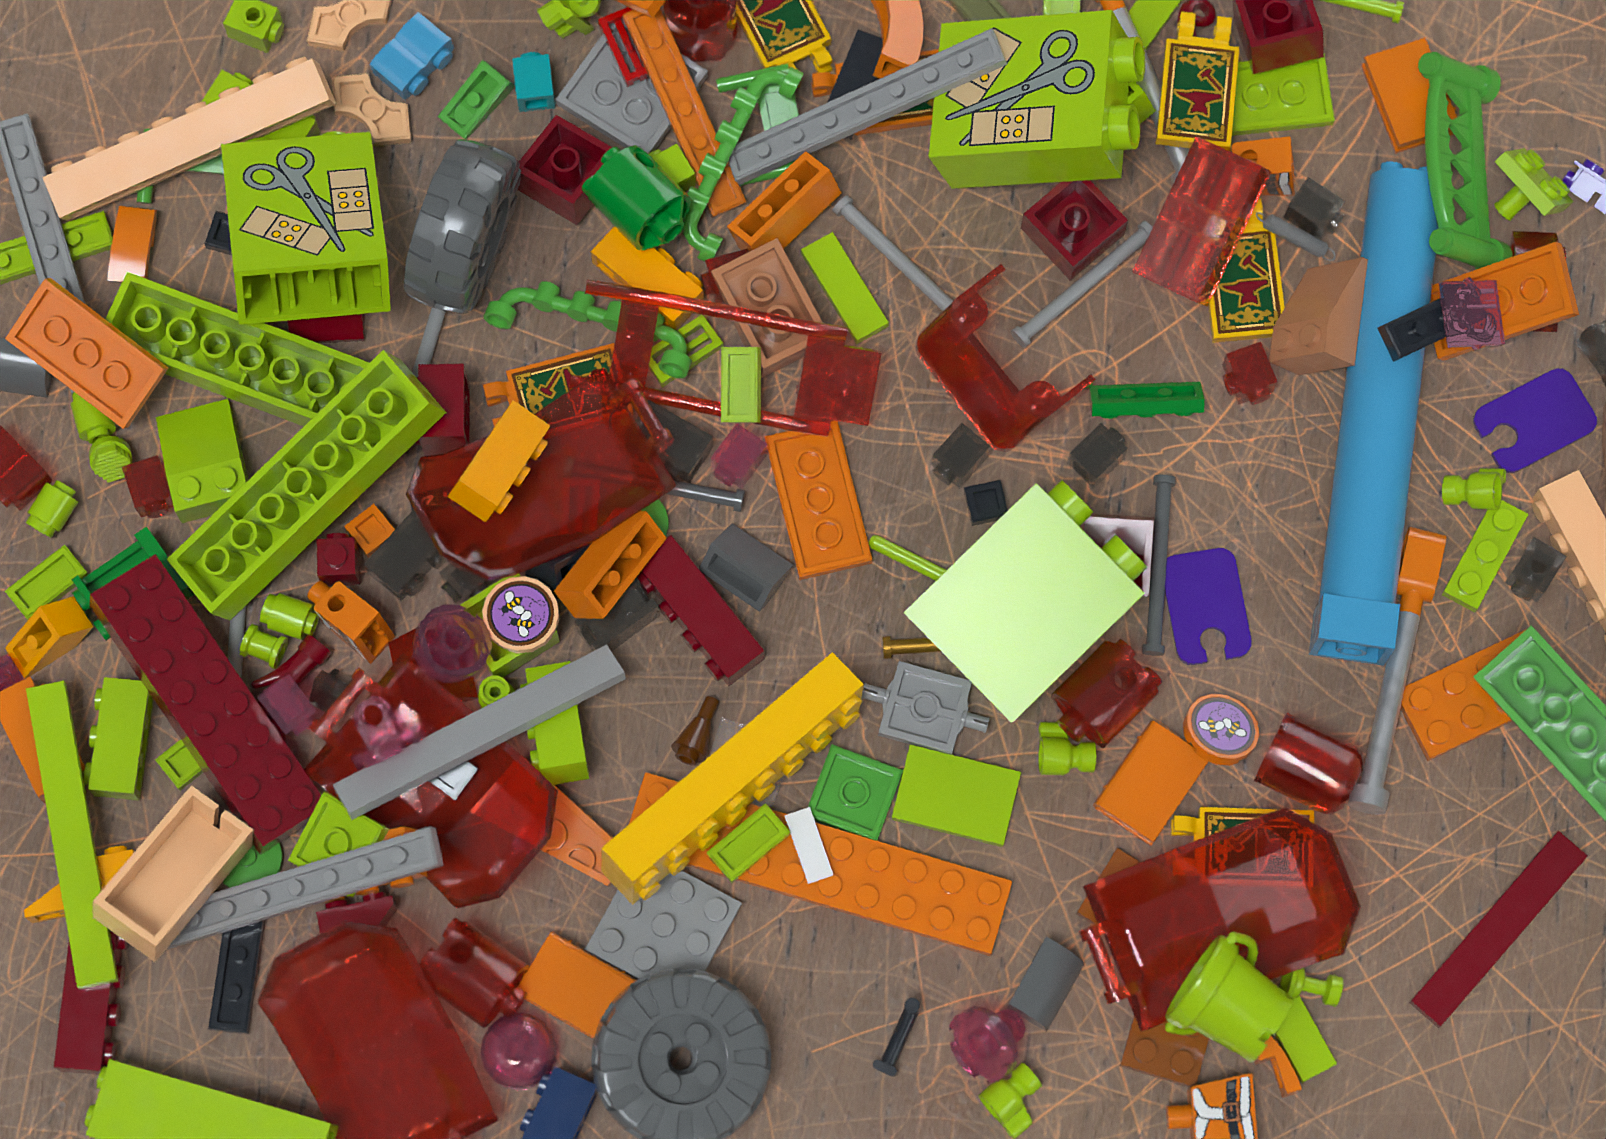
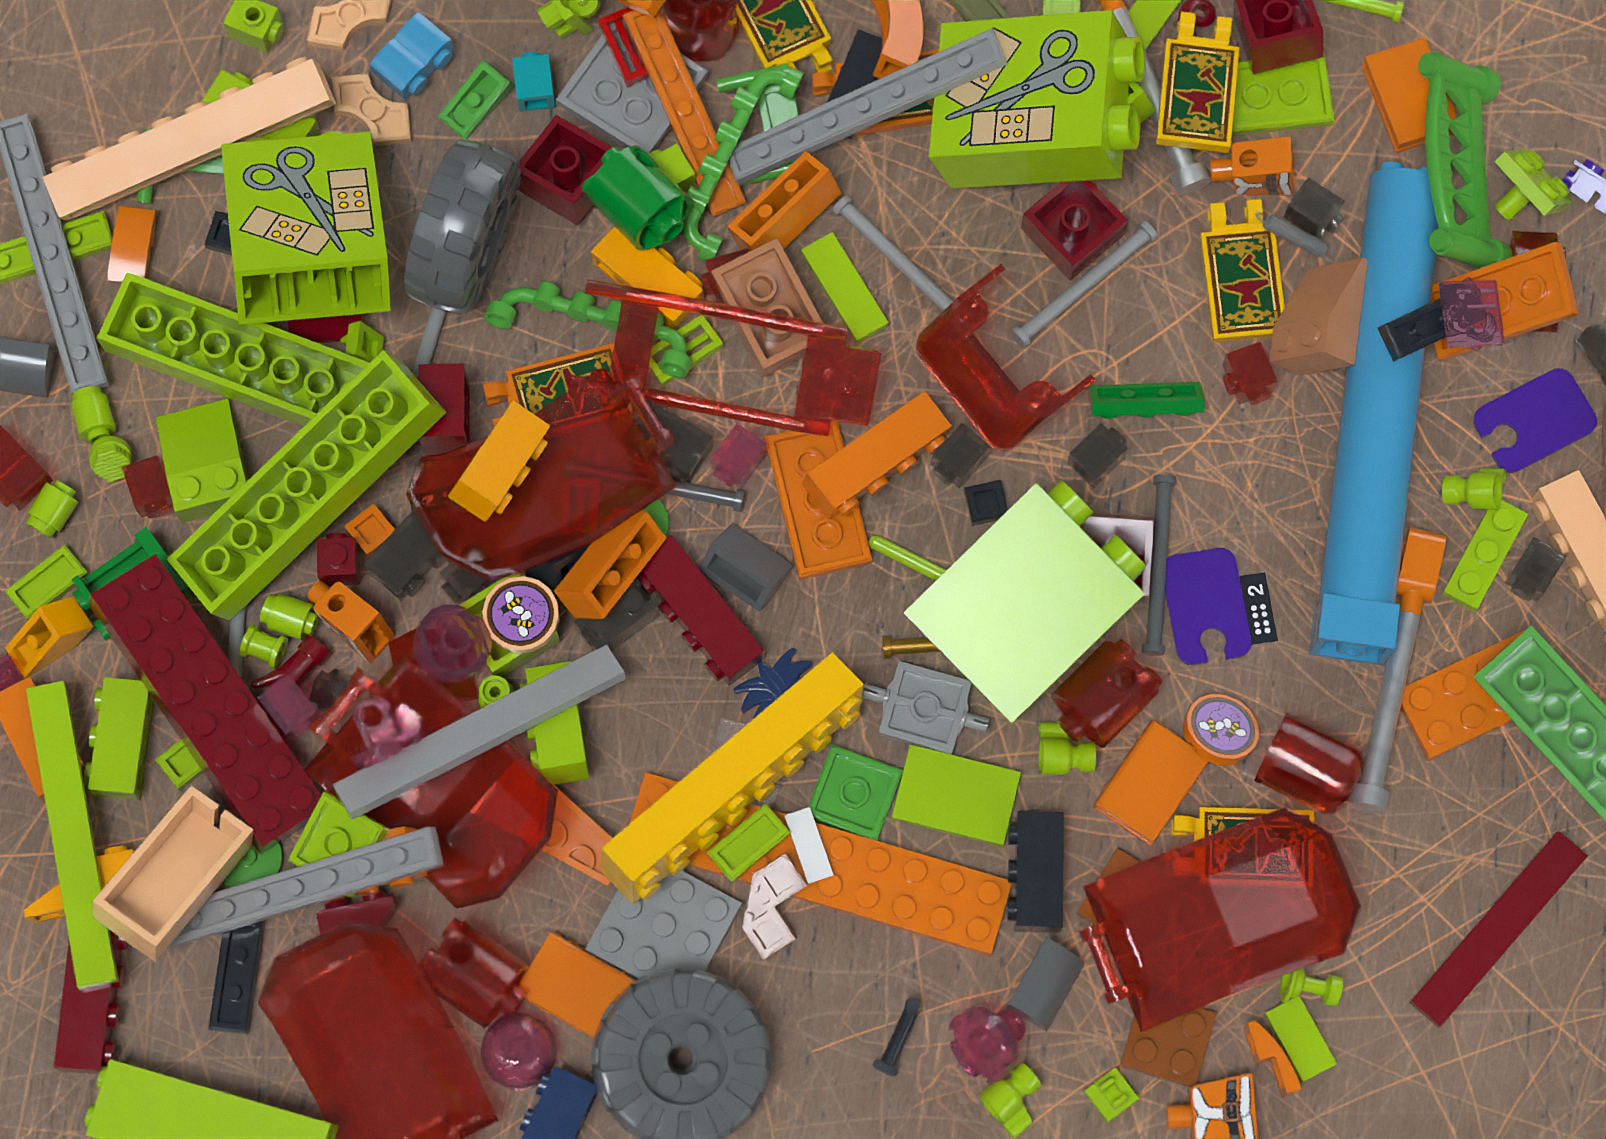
orange plate [5,278,169,429] -> none
tile [429,761,479,800] -> none
reddish brown cone [671,696,719,765] -> none
lime tile [721,347,761,423] -> none
clear red brick [1132,136,1272,307] -> none
lime piece [1165,932,1294,1063] -> none
none -> lime tile [340,321,384,362]
none -> dark blue piece [733,648,813,719]
none -> tile [742,852,808,960]
none -> orange brick [802,391,952,519]
none -> black brick [1007,811,1064,933]
none -> lime tile [1084,1067,1139,1123]
none -> black sticker [1239,572,1278,645]

